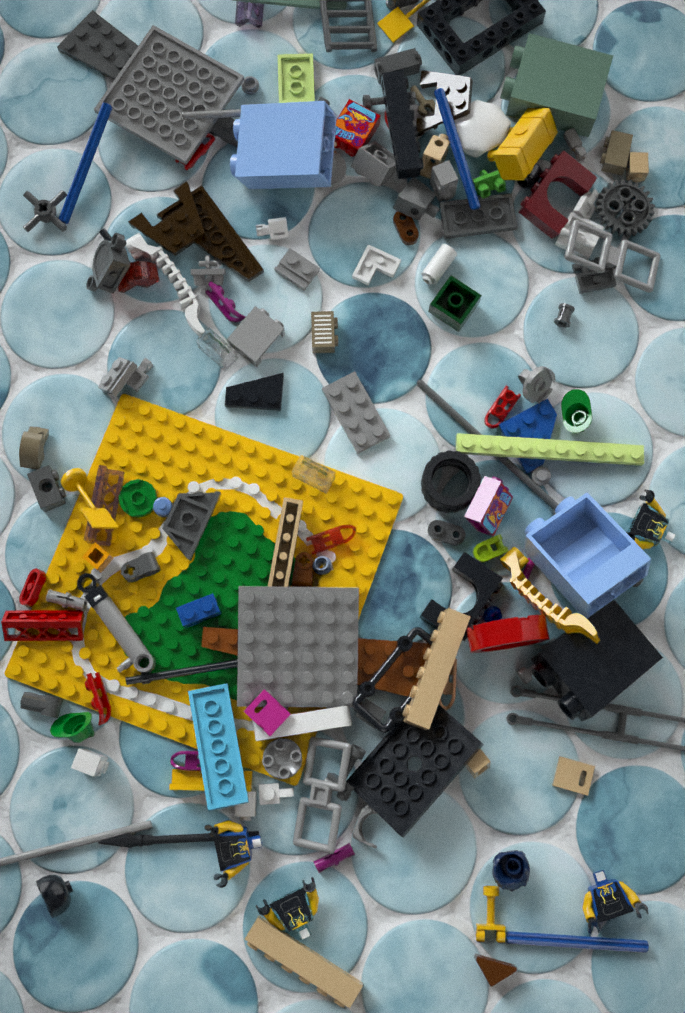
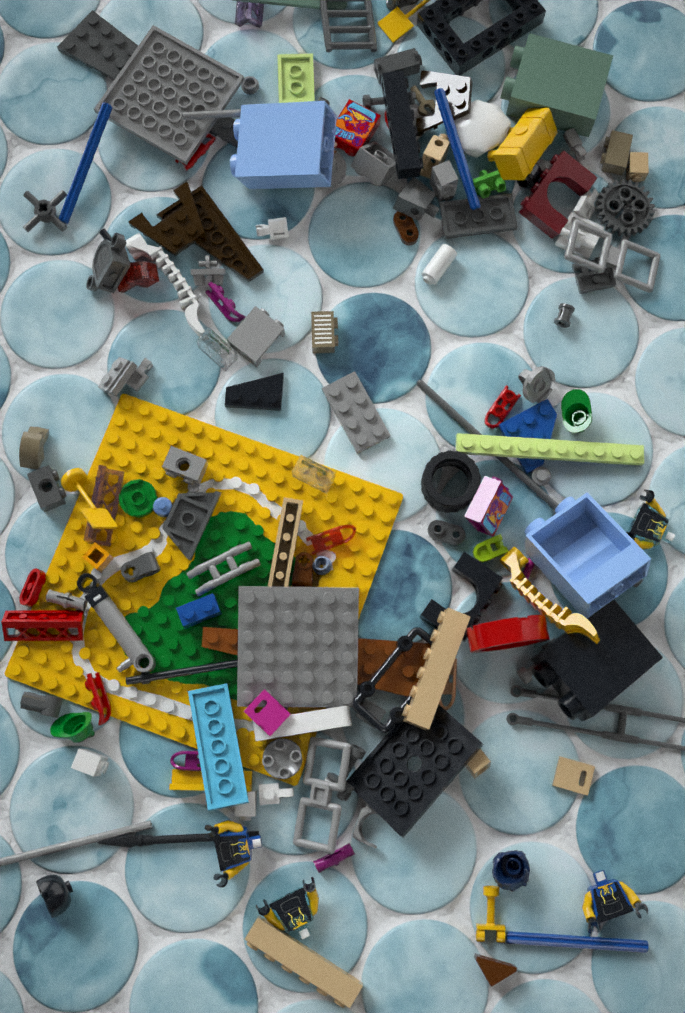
light grey plate [274,248,320,291] -> none
white plate [352,245,401,286] -> none
dark green brick [428,275,482,332] -> none
clear blue plate [483,606,502,622] -> none
none -> light grey brick [162,446,208,485]
none -> light grey piece [187,542,260,596]

